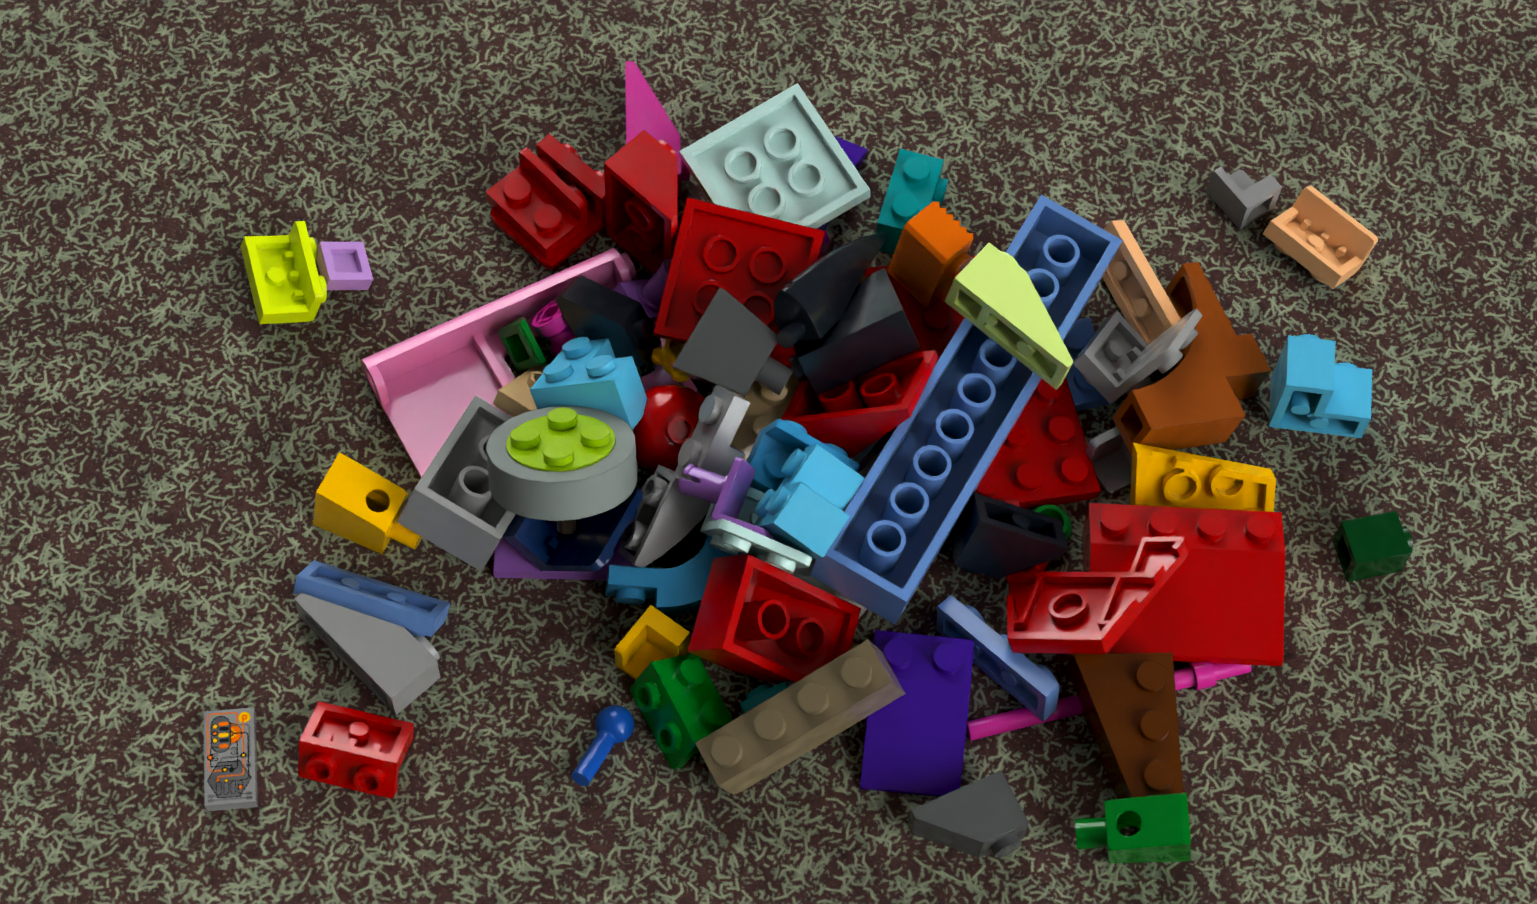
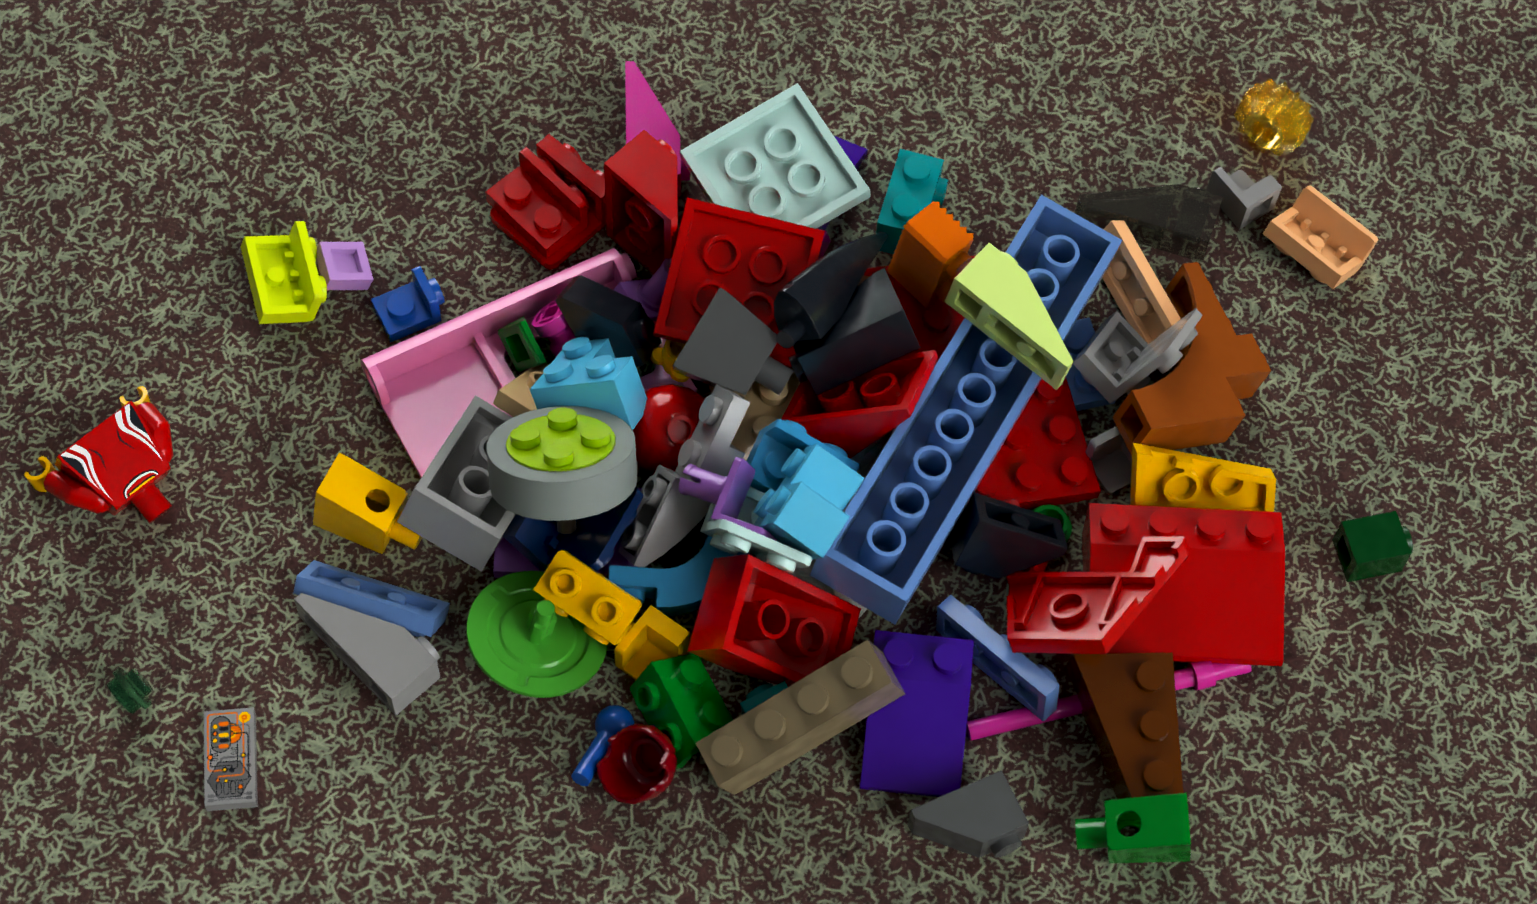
red bracket [298,701,414,799] -> none
medium azure brick [1269,334,1372,438] -> none
none -> red torso [24,386,174,524]
none -> clear green plate [107,667,153,714]
none -> blue bracket [371,266,445,342]
none -> bright green piece [466,571,608,698]
none -> yellow bracket [533,550,642,645]
none -> dark red hair [597,723,677,805]
none -> clear smoke slope [1075,184,1223,262]
none -> clear yellow gear [1234,78,1314,156]

